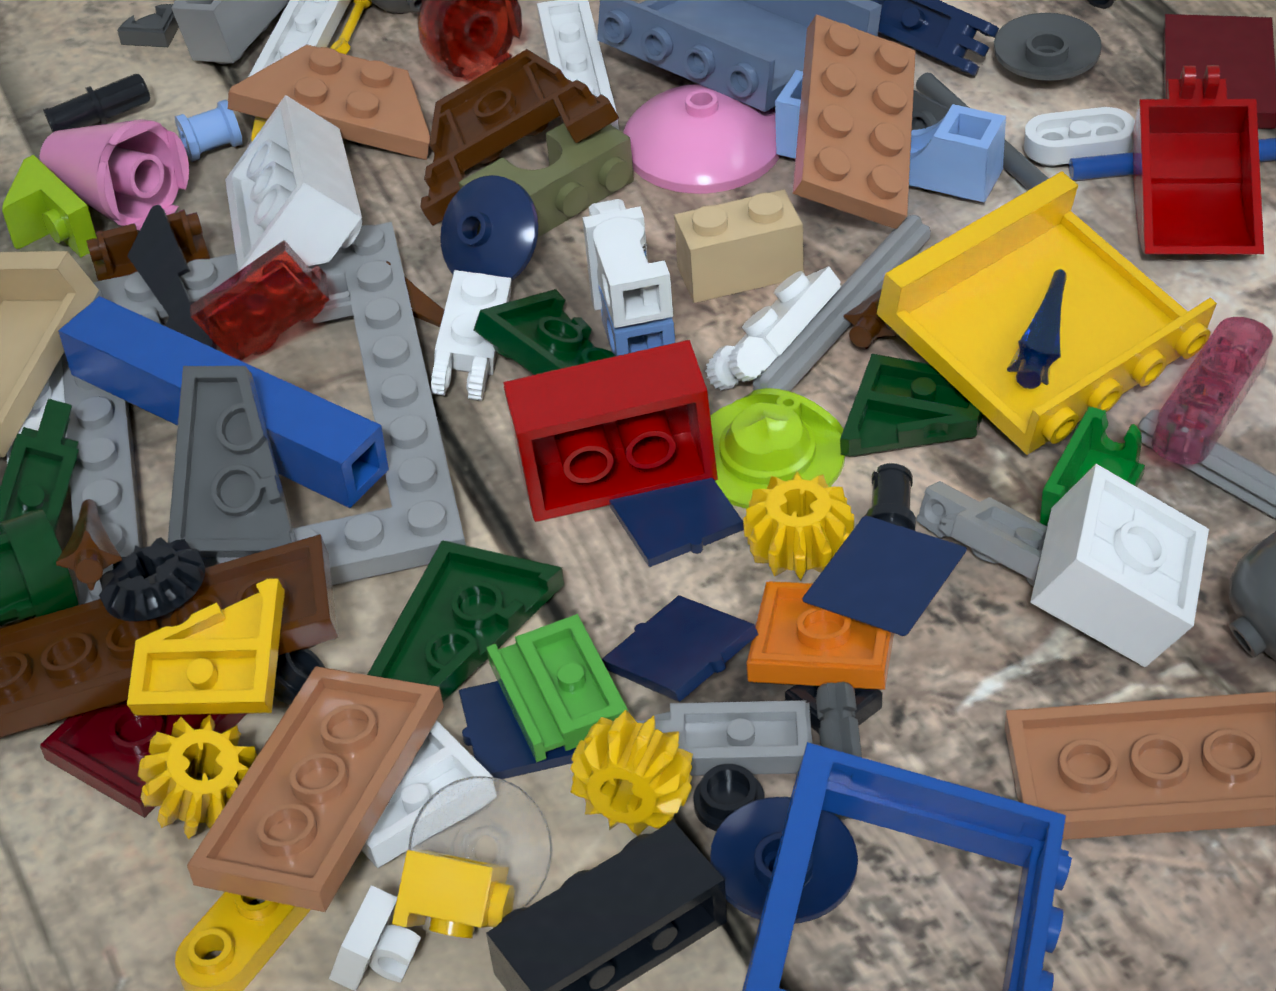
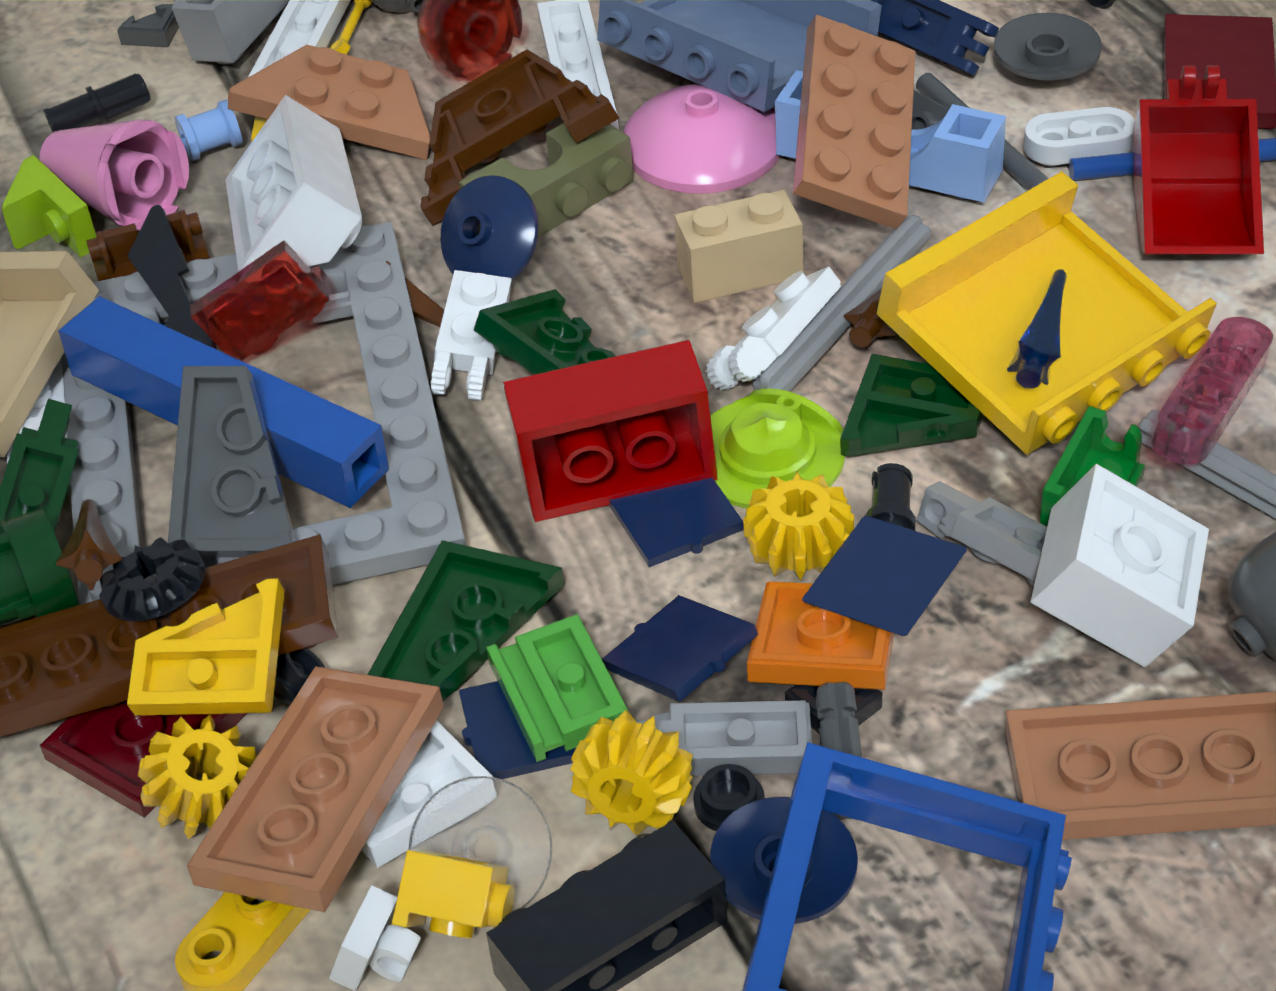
white hips [582,199,675,356] -> none

